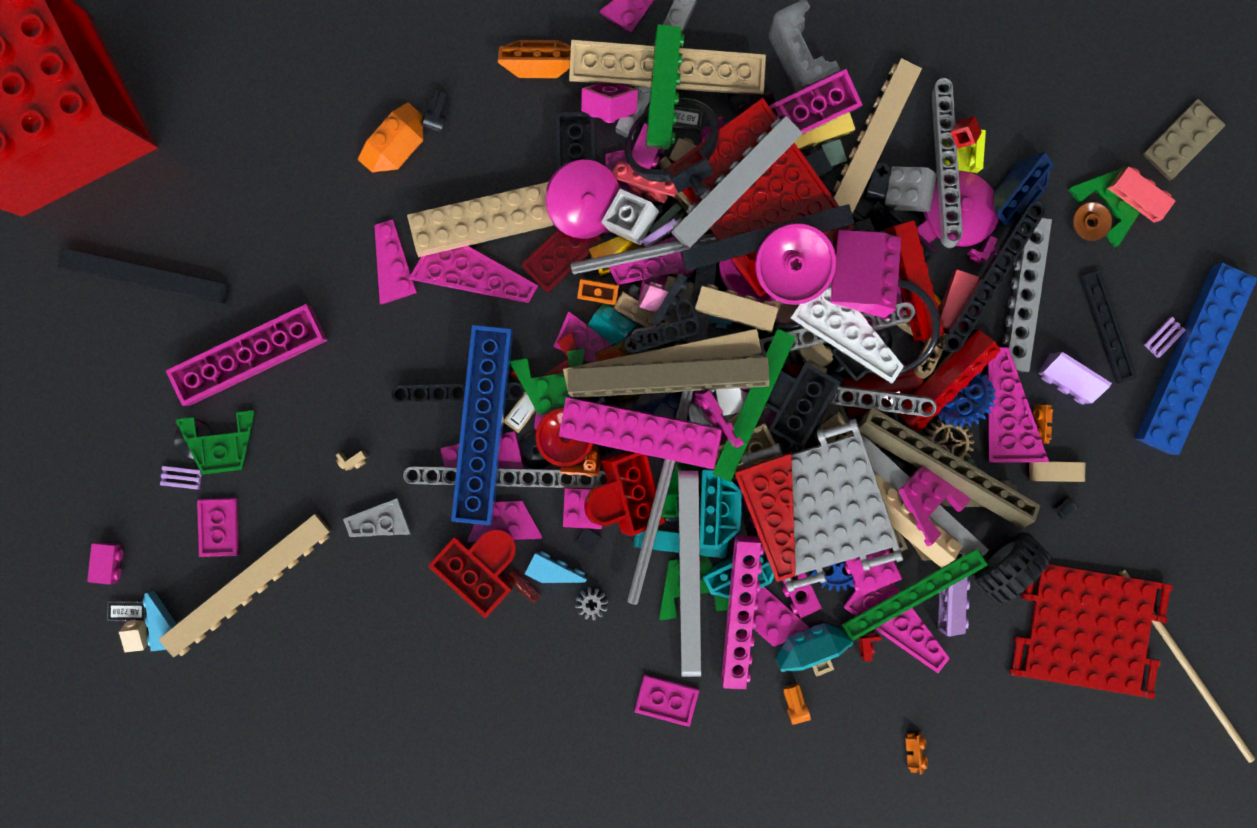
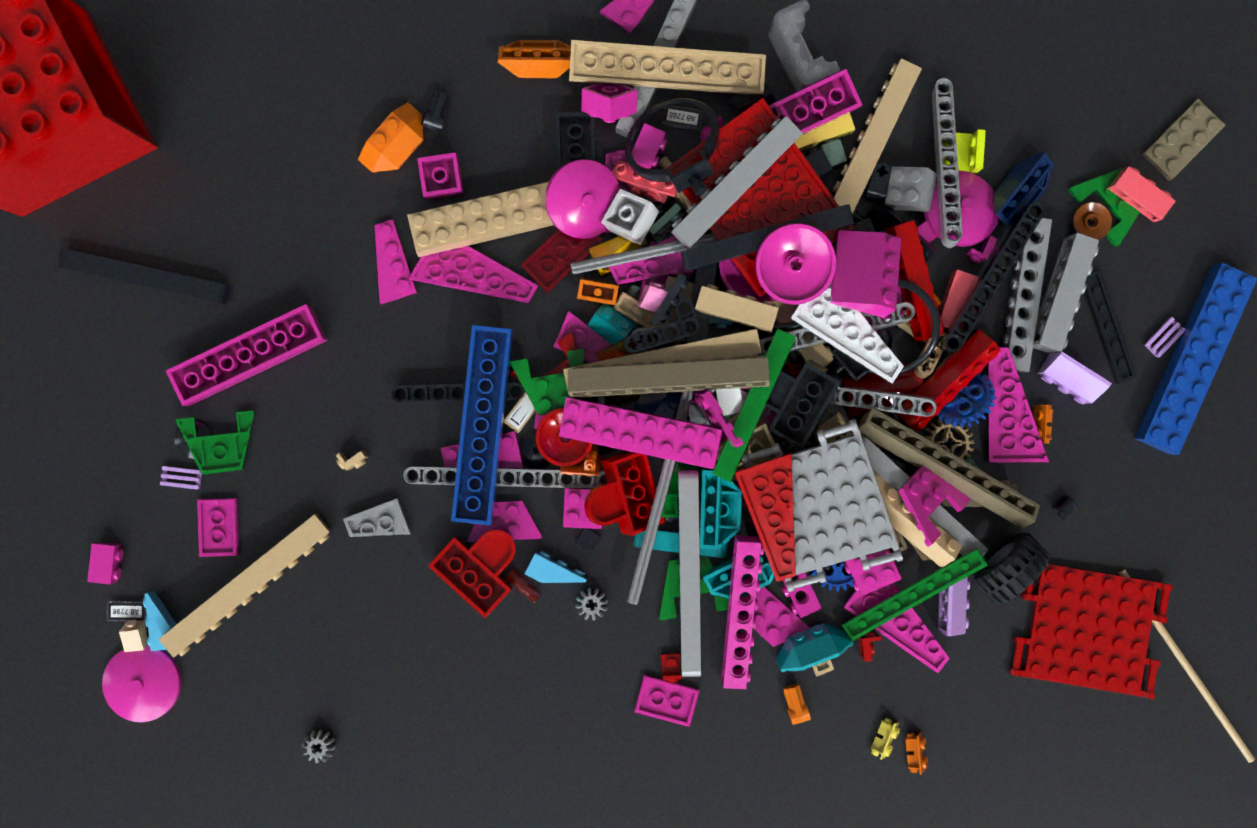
lavender tile [642,219,676,247] -> none
green brick [645,24,684,150] -> none
tan brick [669,137,696,164] -> none
red brick [950,116,982,149] -> none
tan beam [1029,461,1086,482] -> none
none -> dark pink dish [102,644,182,722]
none -> light grey gear [302,729,336,763]
none -> dark pink brick [417,152,464,200]
none -> red bracket [661,652,682,683]
none -> light yellow hinge [871,717,900,760]
none -> light grey brick [1033,233,1099,353]

